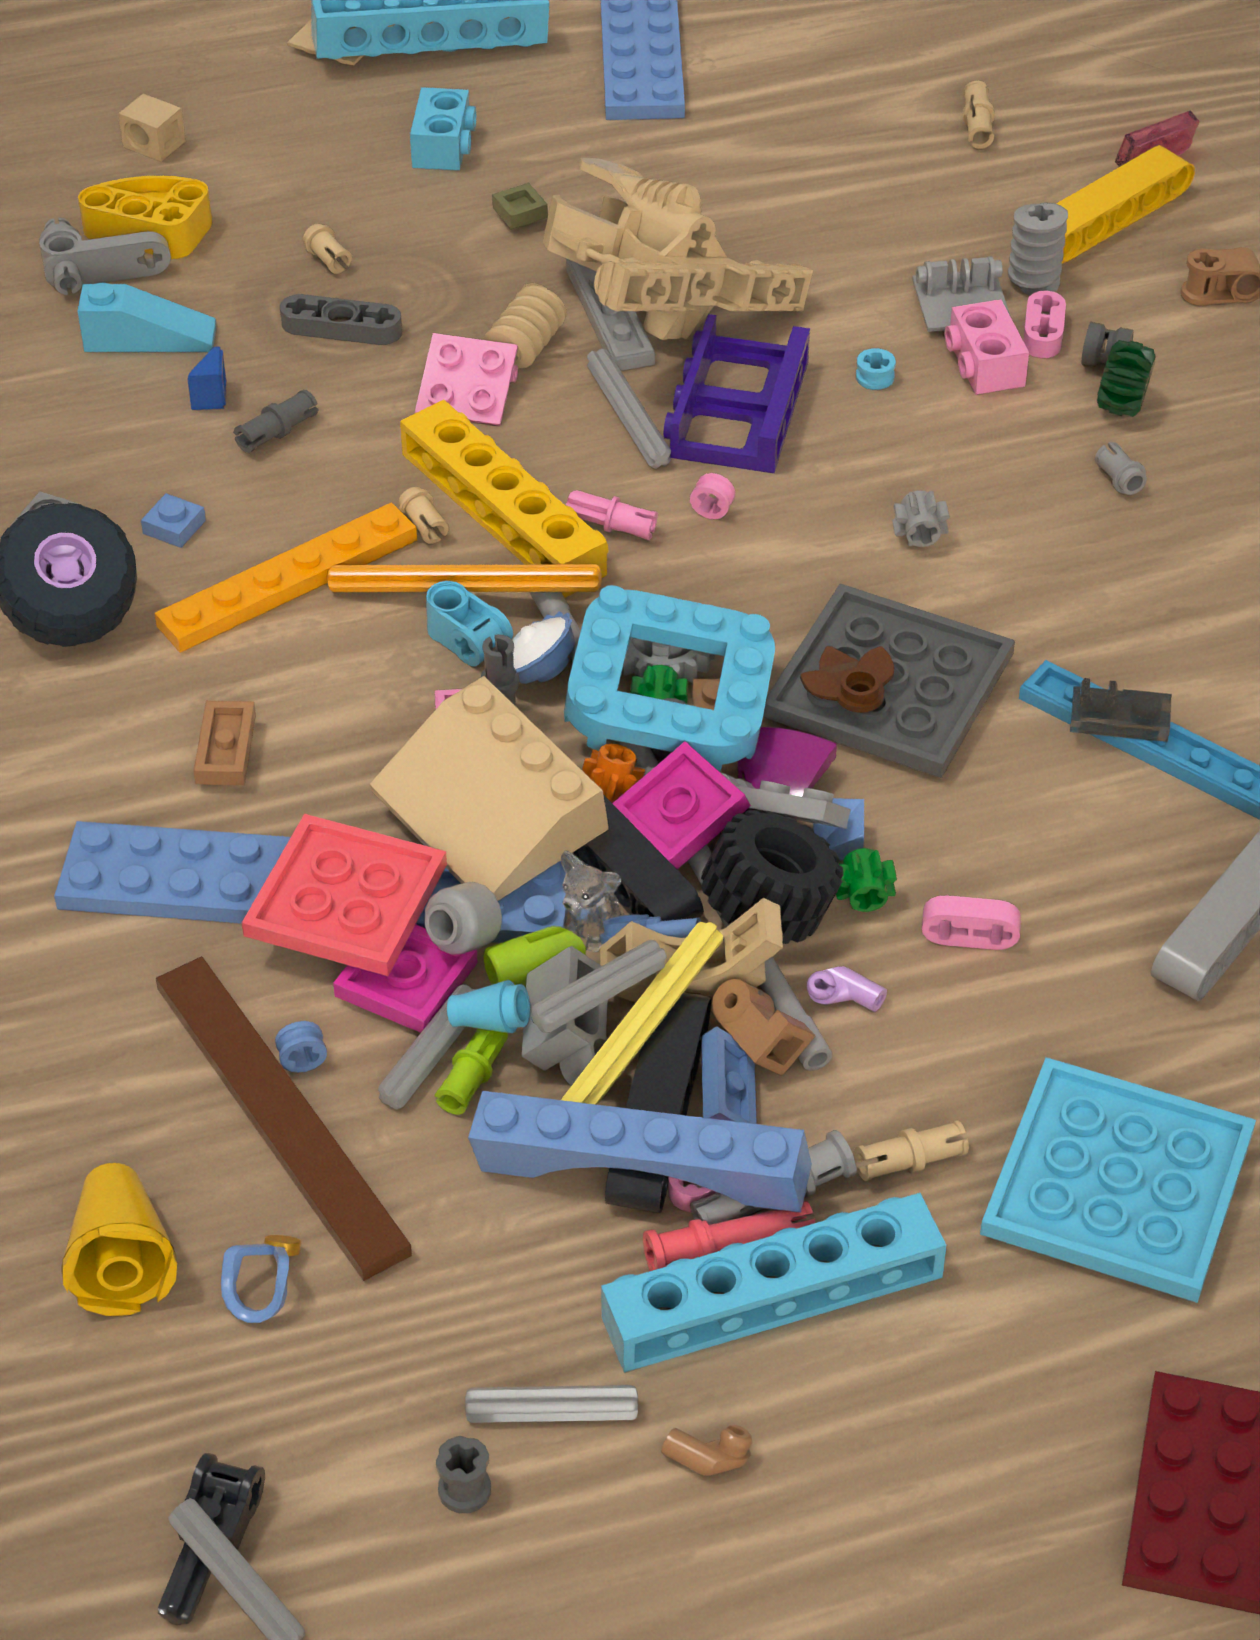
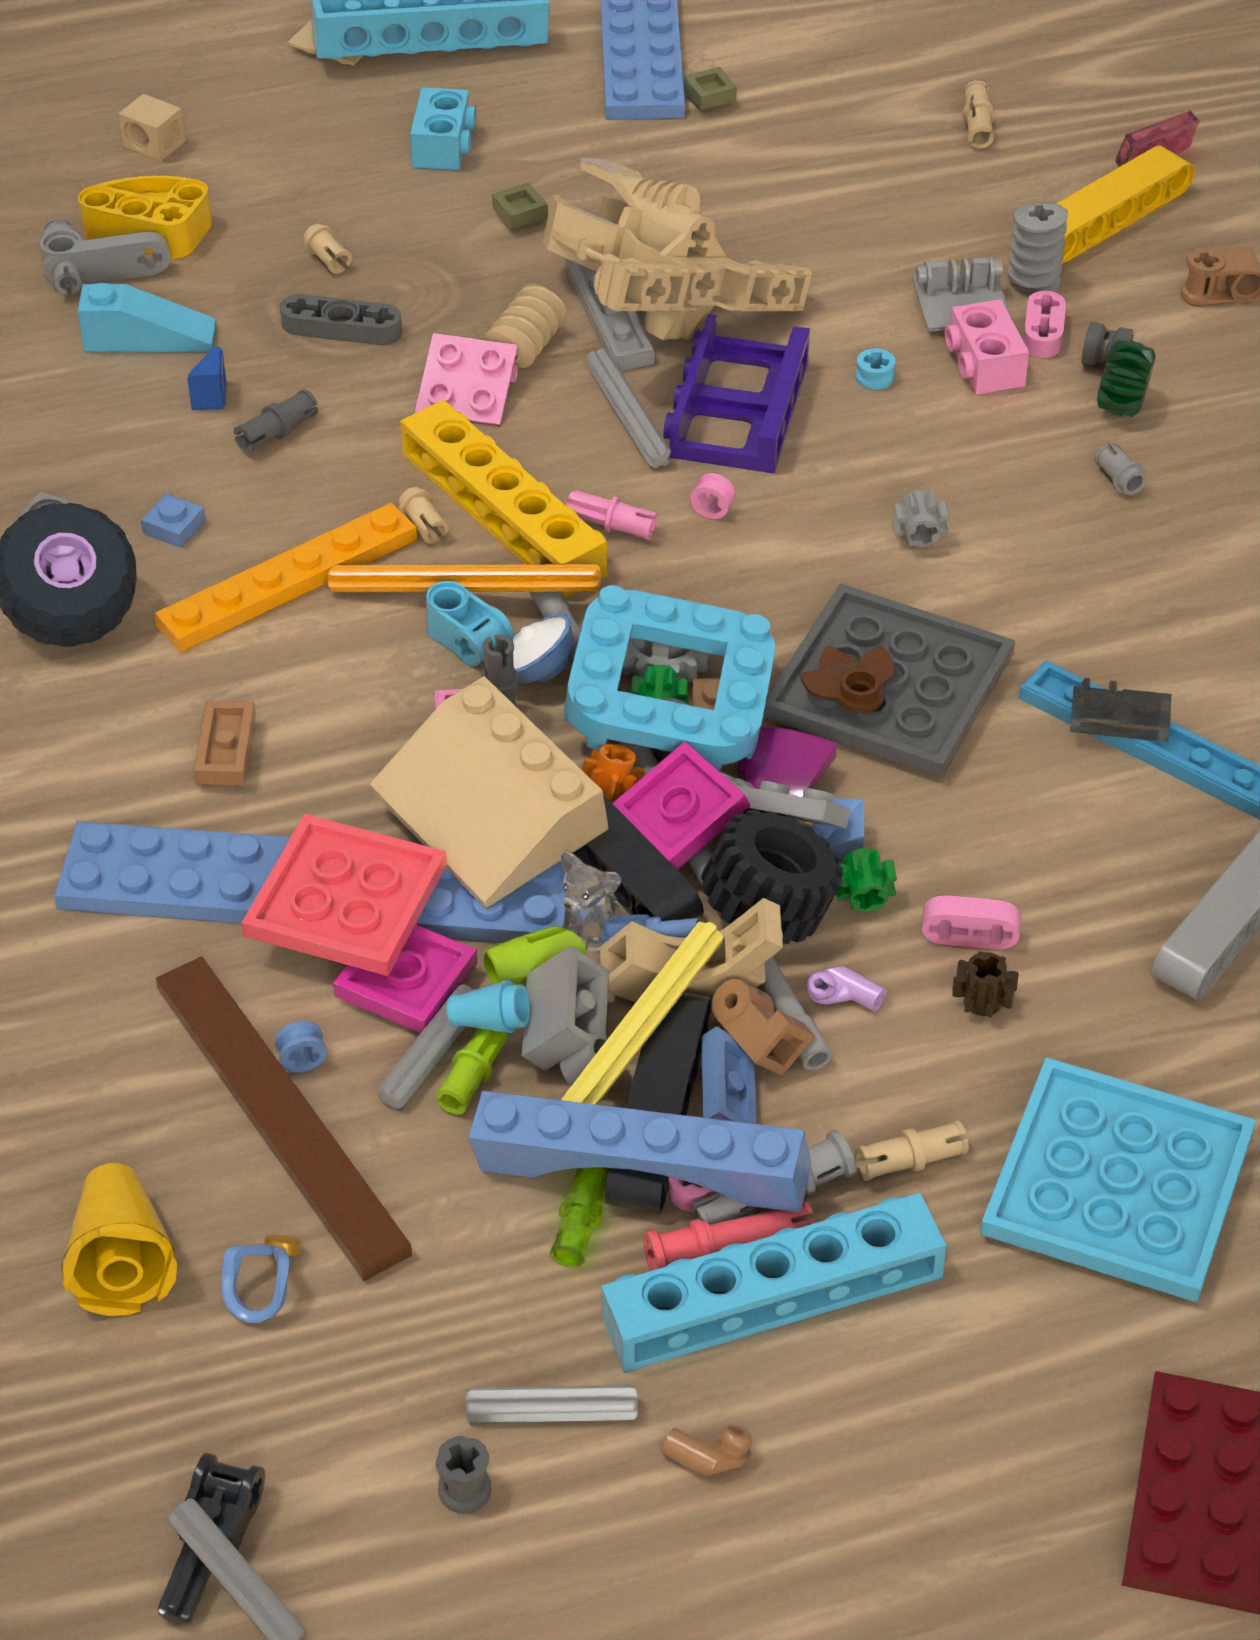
light grey head [424,882,502,955] -> none
light grey axle [531,940,667,1033] -> none
none -> clear neon green pin [550,1167,609,1268]
none -> olive plate [684,67,737,110]
none -> dark brown gear [952,951,1019,1017]

